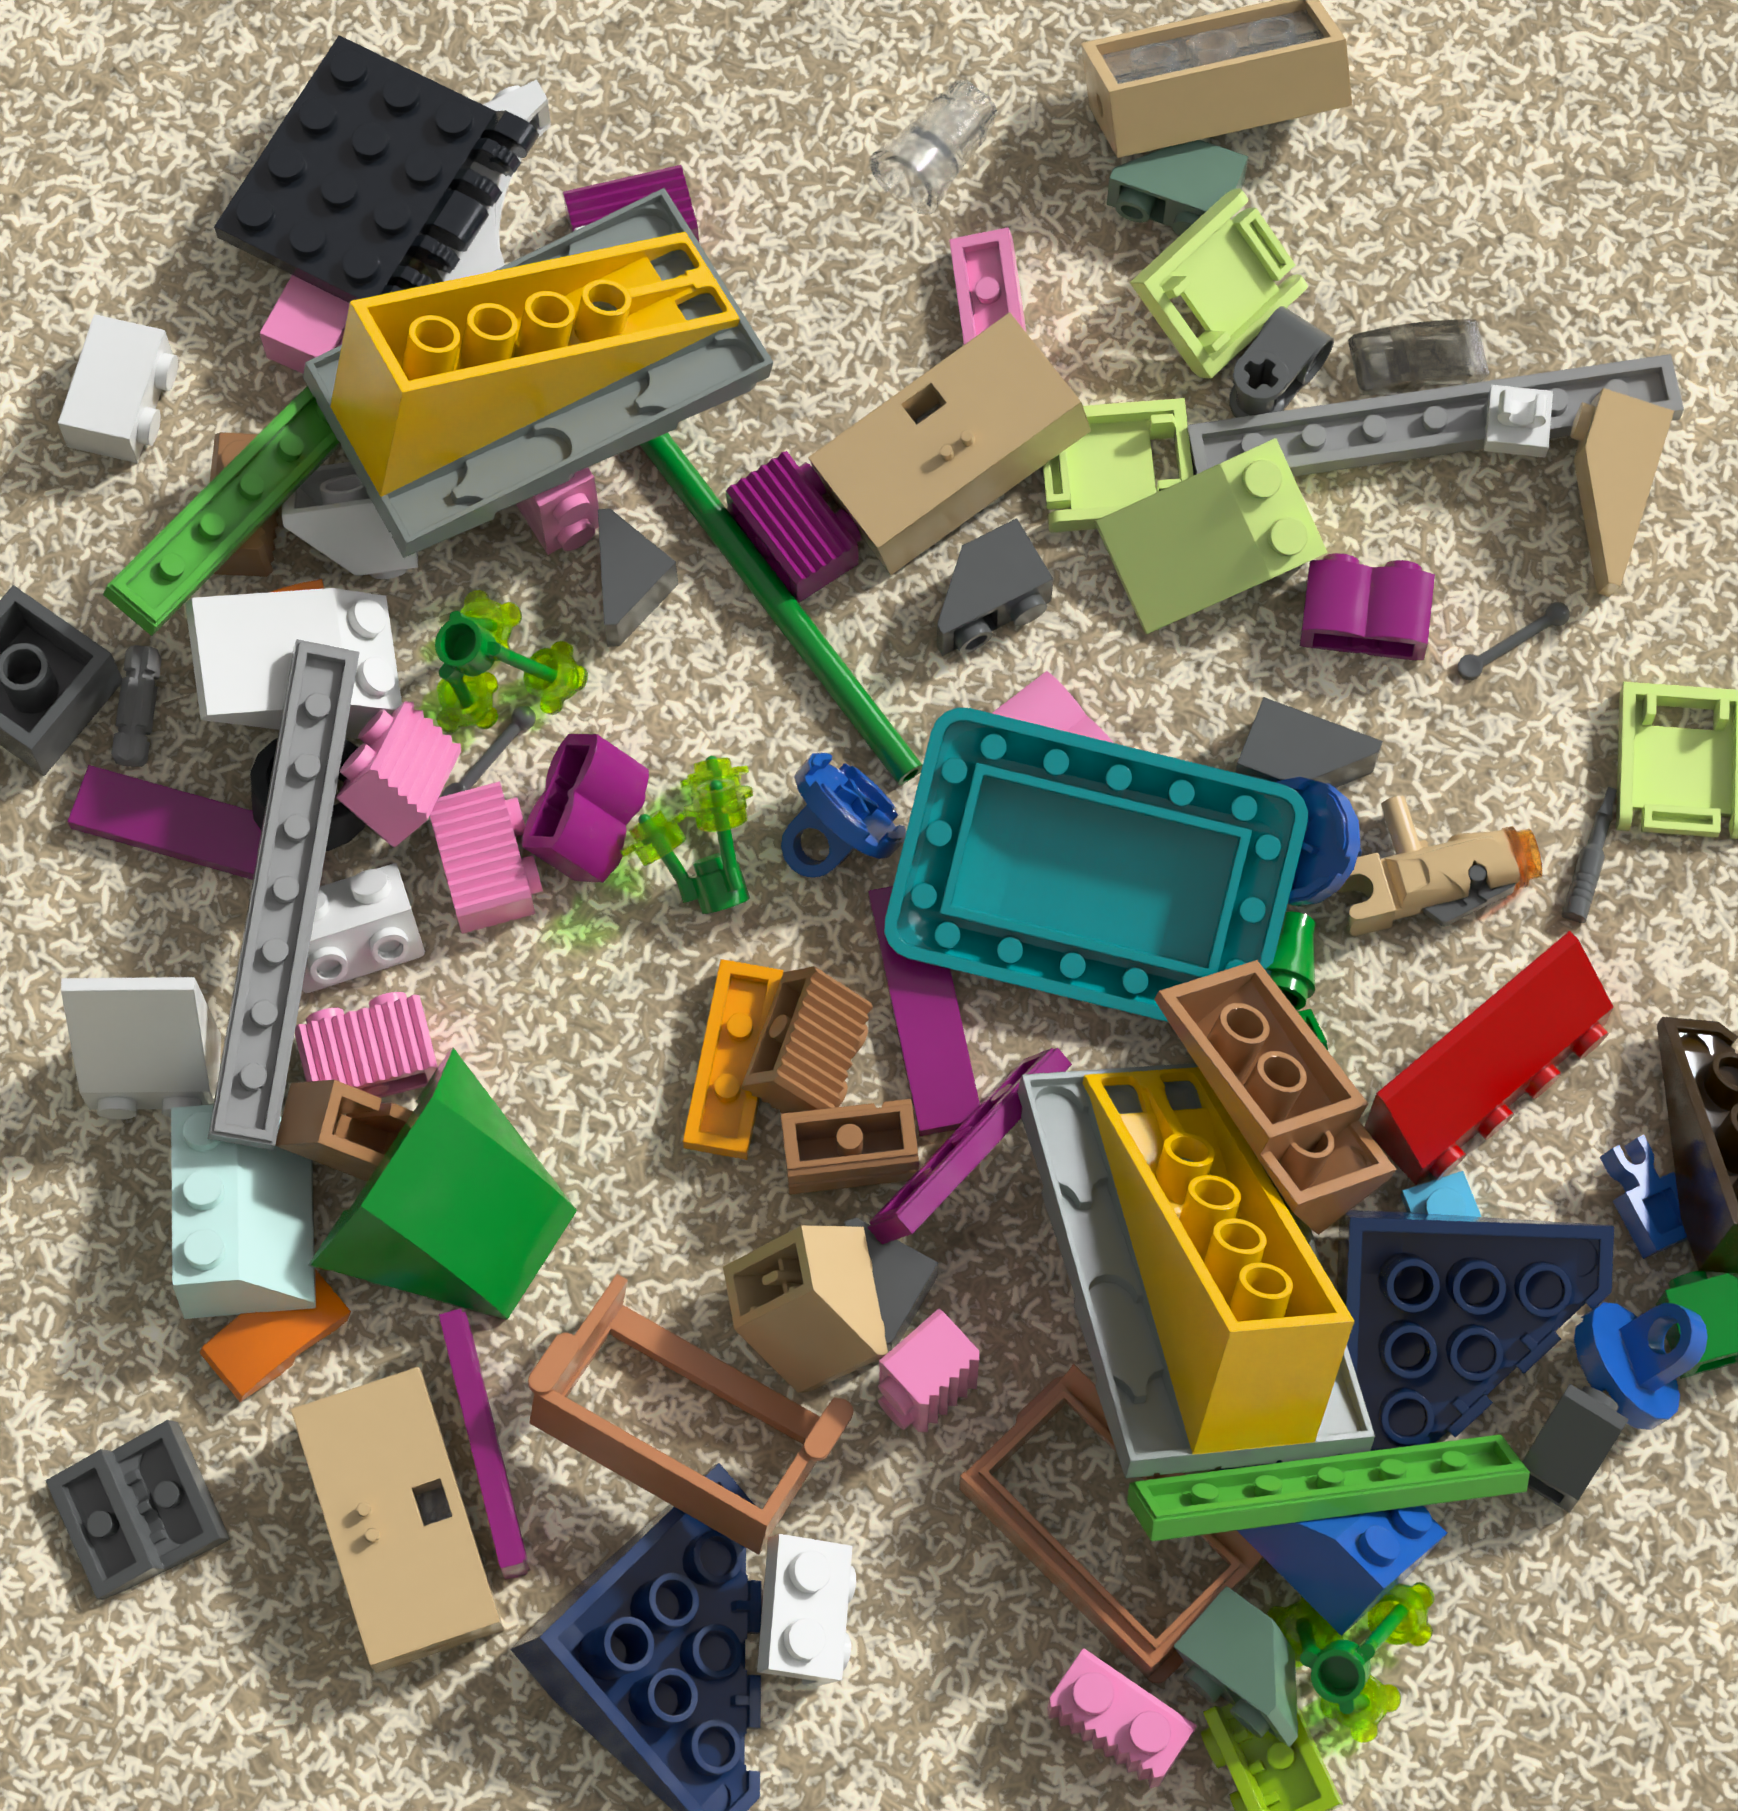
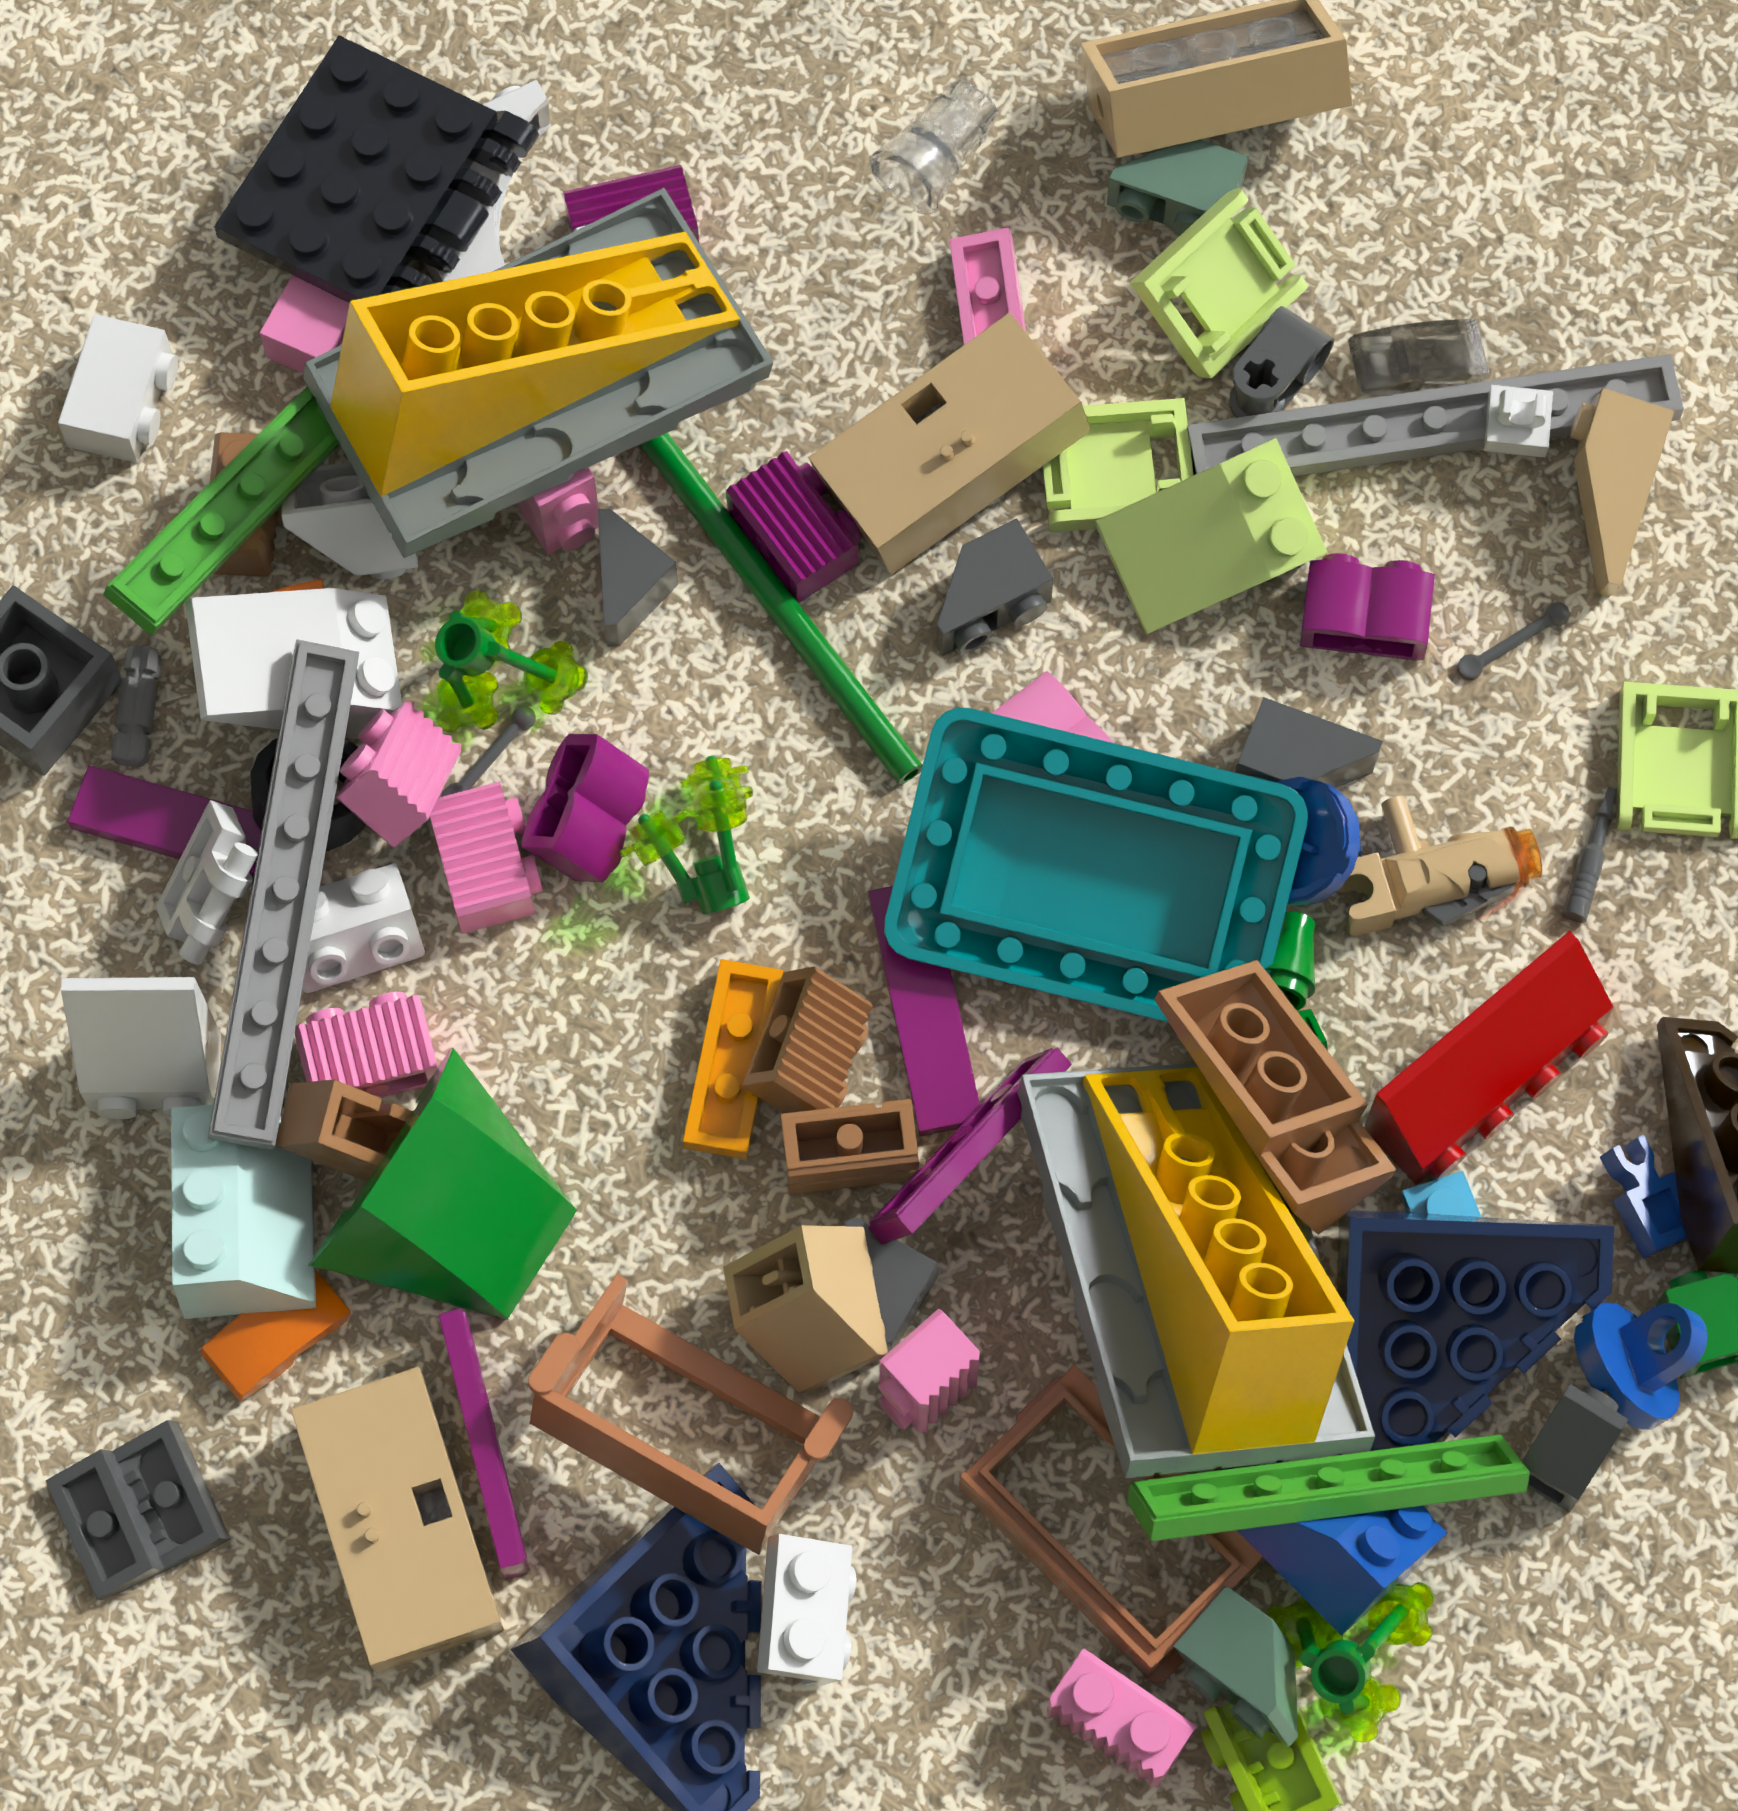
blue tile [781,753,906,878] -> none
none -> white plate [156,800,258,965]

